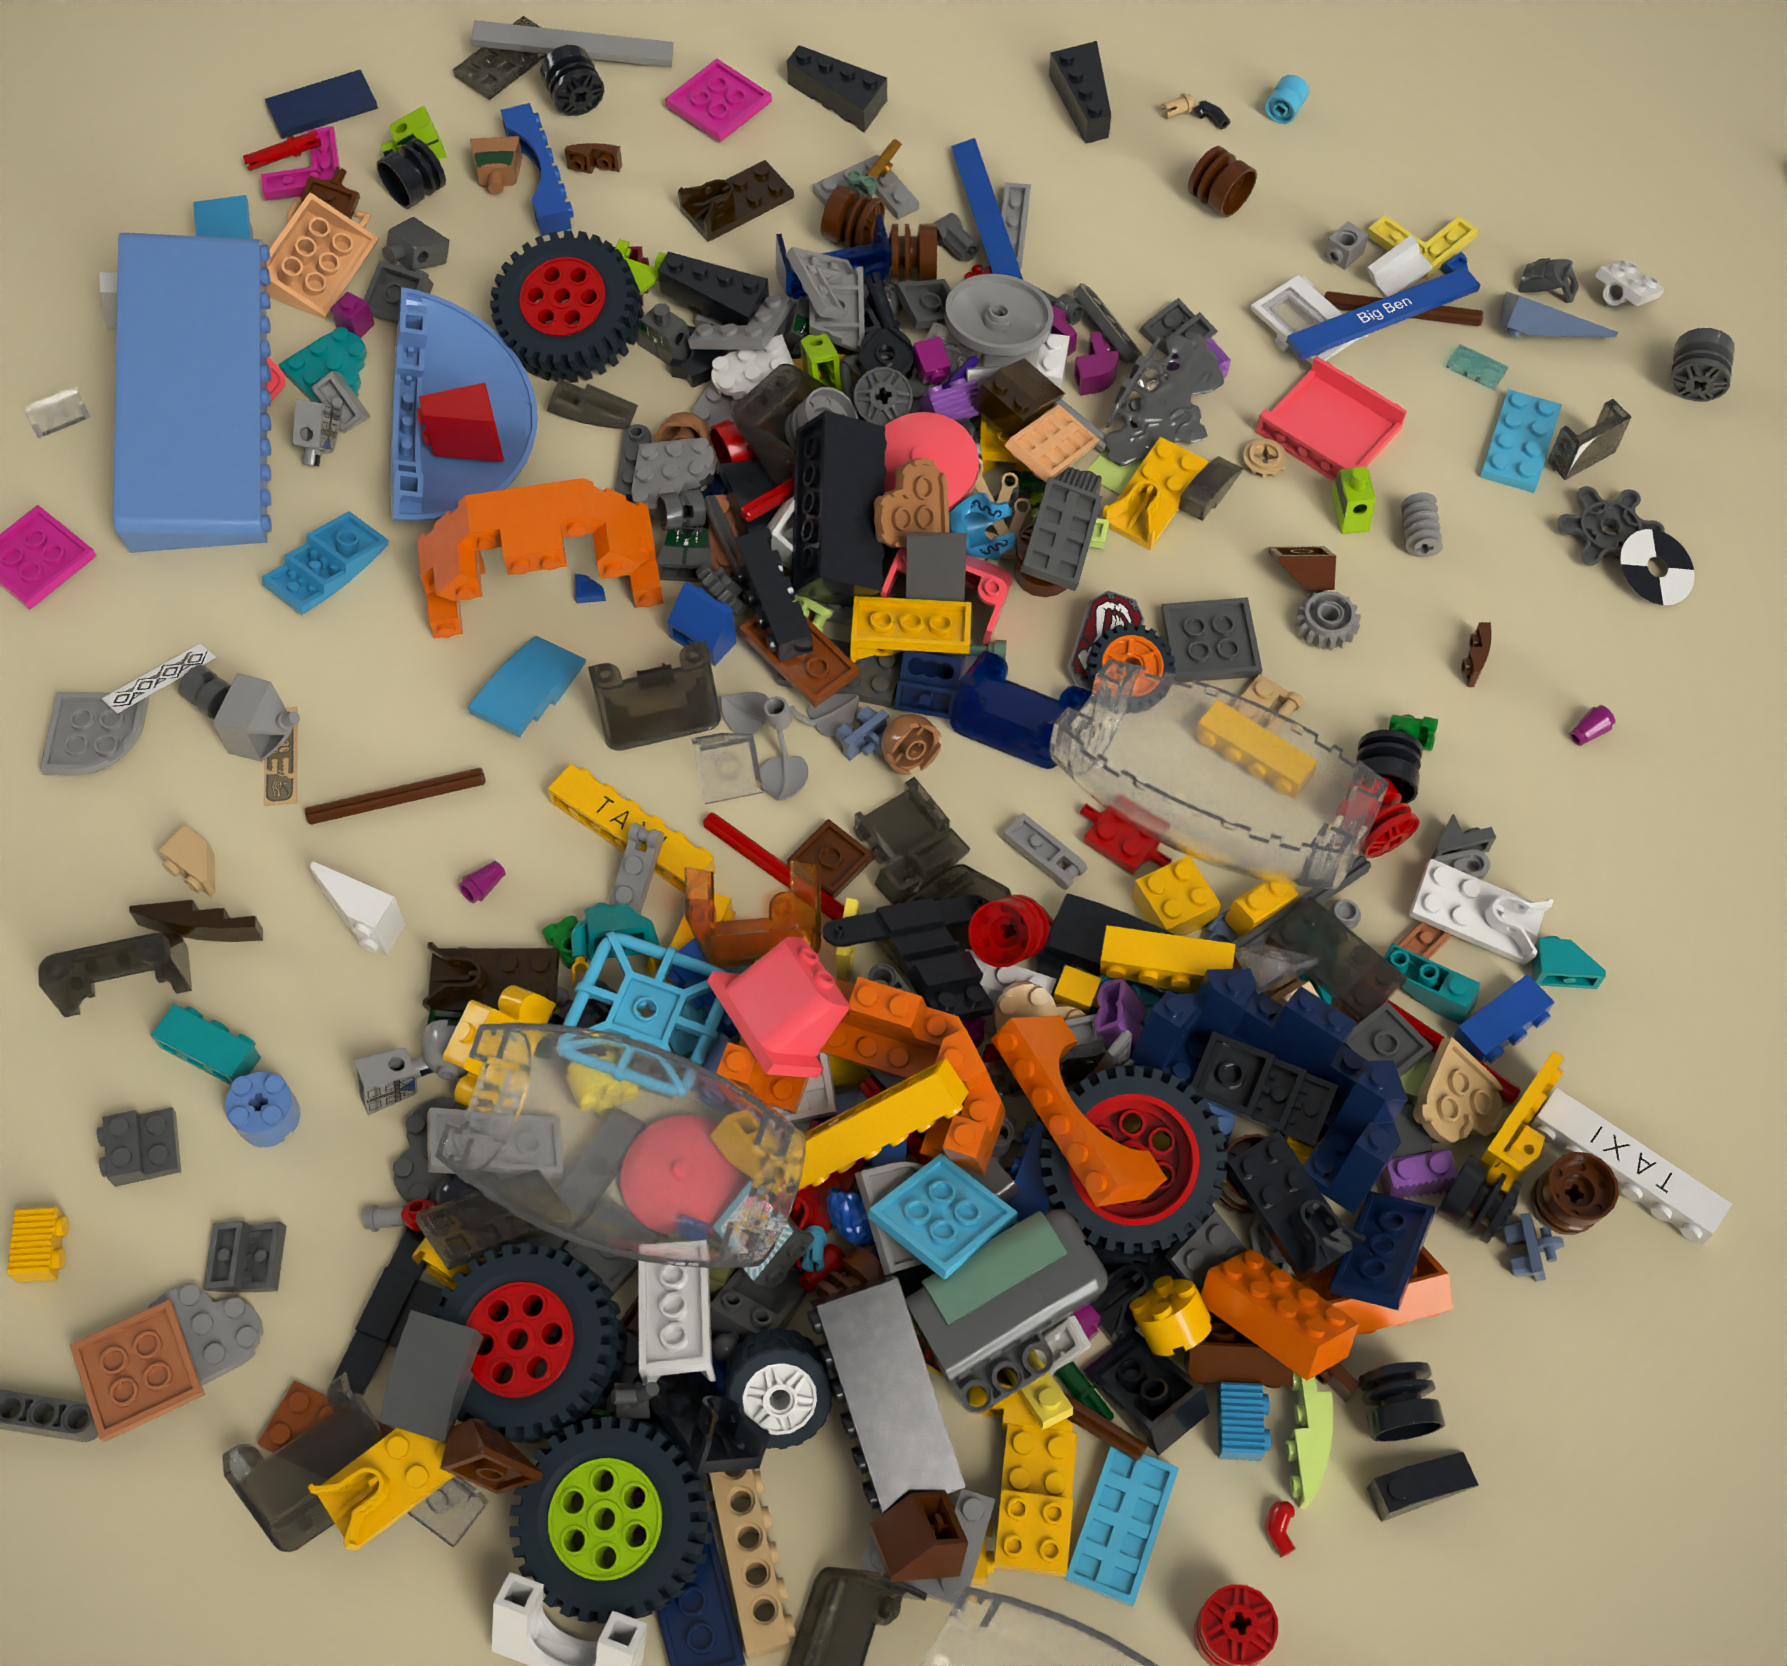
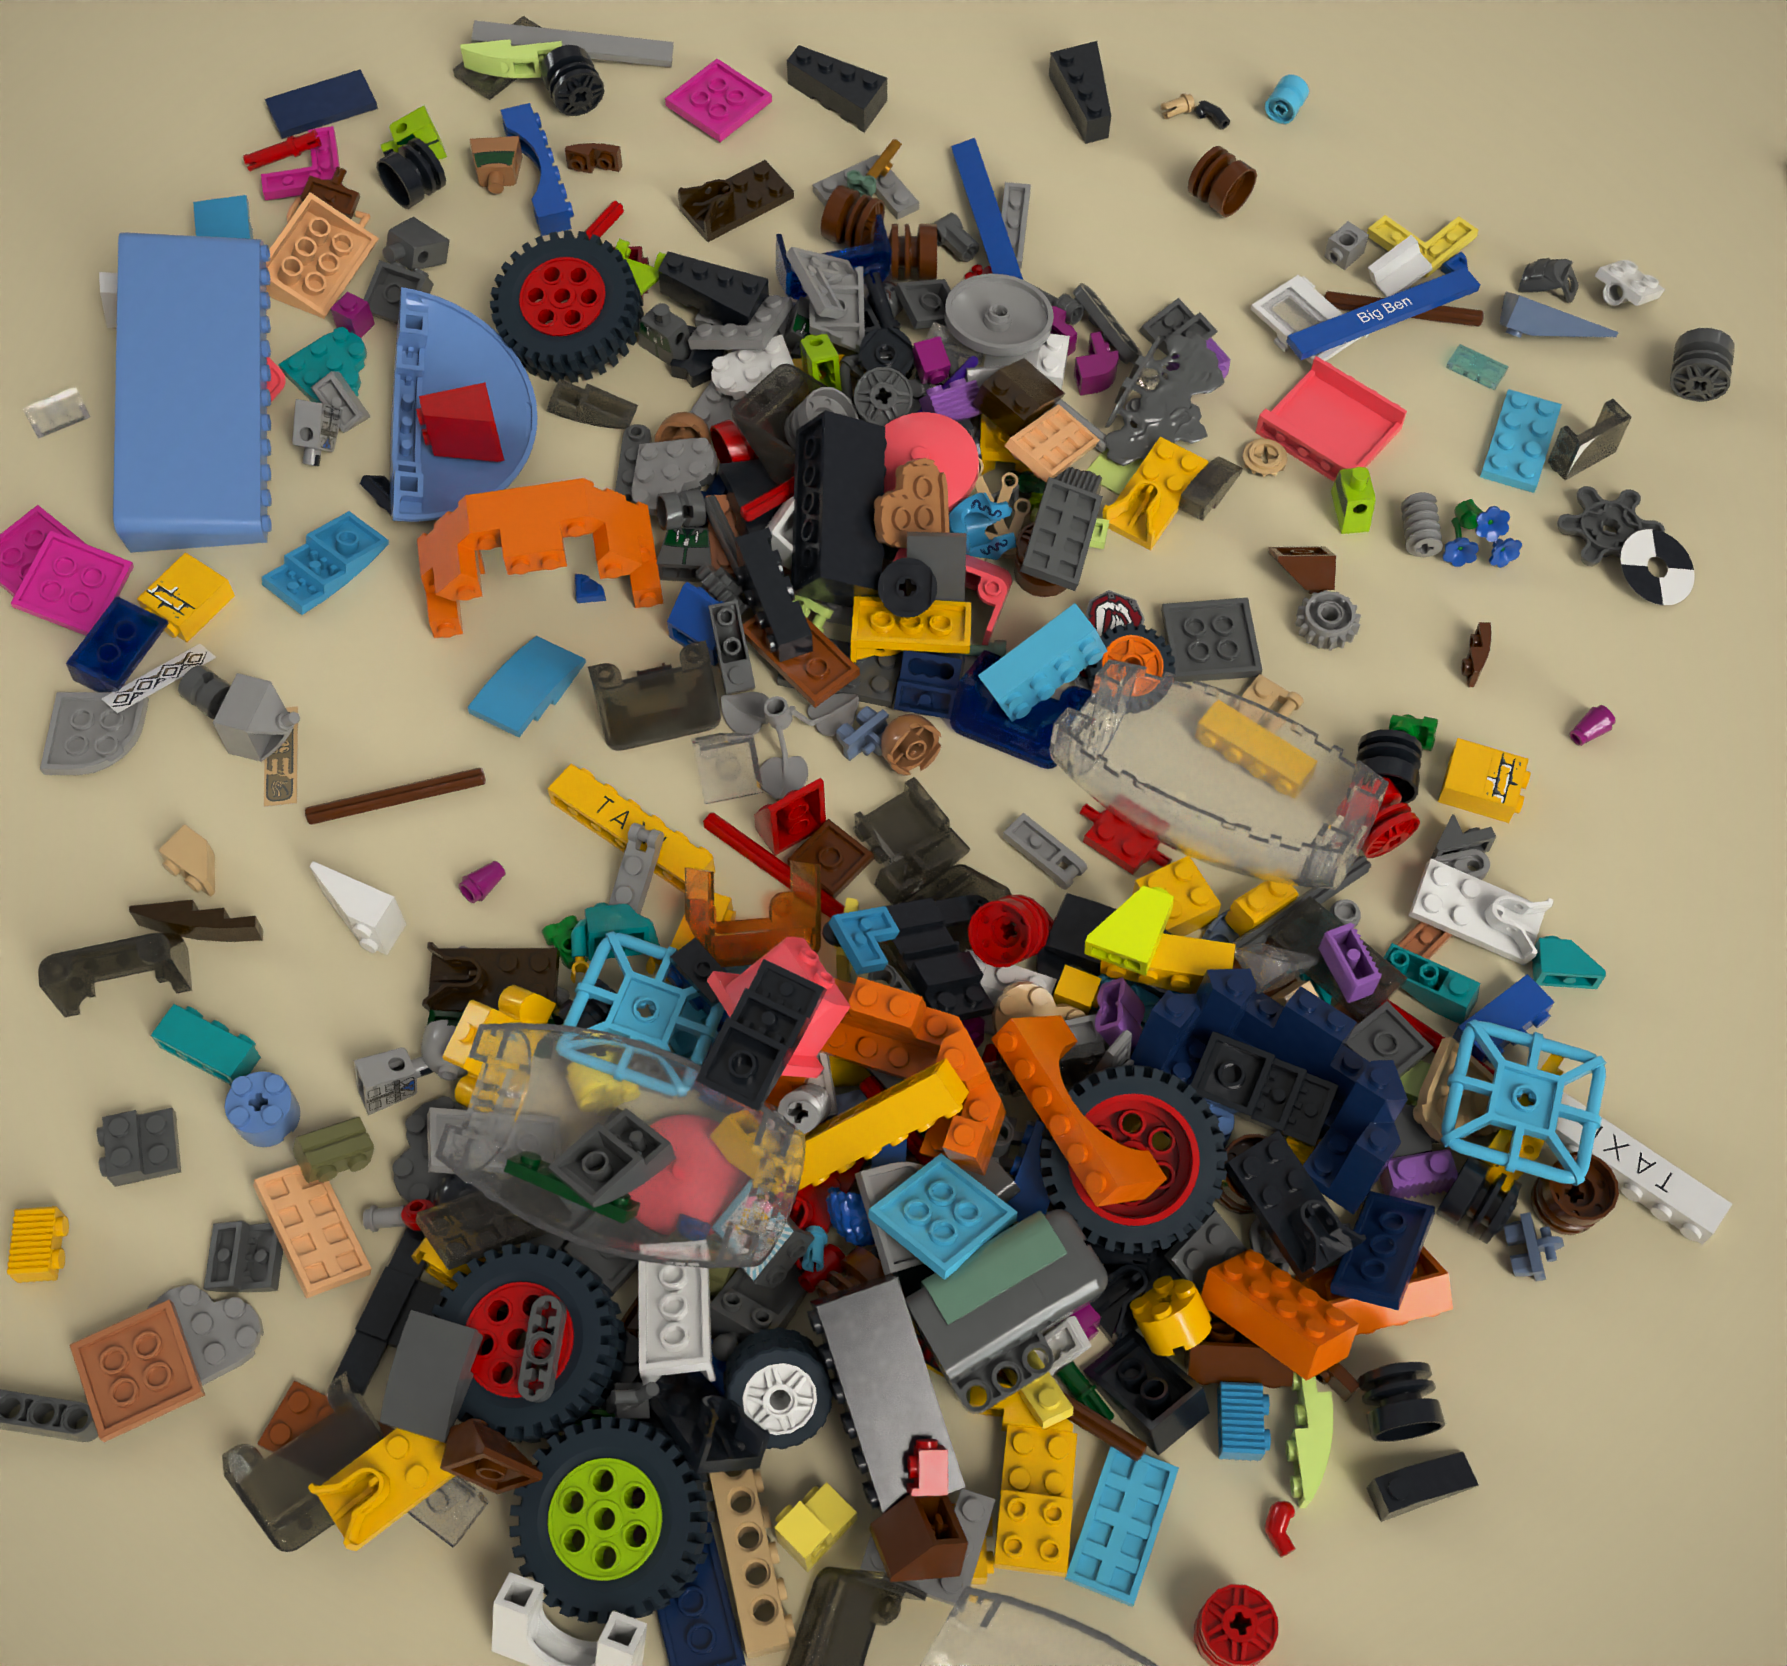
none -> dark pink plate [11,530,134,639]
none -> clear blue slope [66,596,169,693]
none -> yellow brick [137,552,235,642]
none -> light nougat plate [253,1165,372,1299]
none -> olive brick [293,1117,374,1183]
none -> black plate [360,475,392,516]
none -> yellowish green slope [460,39,562,78]
none -> dark green plate [504,1151,641,1224]
none -> dark grey beam [518,1295,567,1403]
none -> dark grey slope [548,1108,676,1207]
none -> red axle [584,201,624,240]
none -> black plate [670,938,726,1008]
none -> black slope [695,959,827,1112]
none -> dark grey slope [708,600,756,695]
none -> red slope [754,777,826,856]
none -> light yellow brick [774,1482,858,1572]
none -> light grey piece [777,1083,832,1135]
none -> dark azure plate [828,906,900,975]
none -> black plate [878,558,937,617]
none -> brick [907,1439,948,1496]
none -> medium azure brick [978,603,1108,722]
none -> neon yellow slope [1085,885,1174,976]
none -> medium lavender brick [1318,923,1382,1003]
none -> yellow brick [1438,738,1531,823]
none -> medium azure plate [1441,1019,1606,1186]
none -> blue plant [1443,499,1522,568]

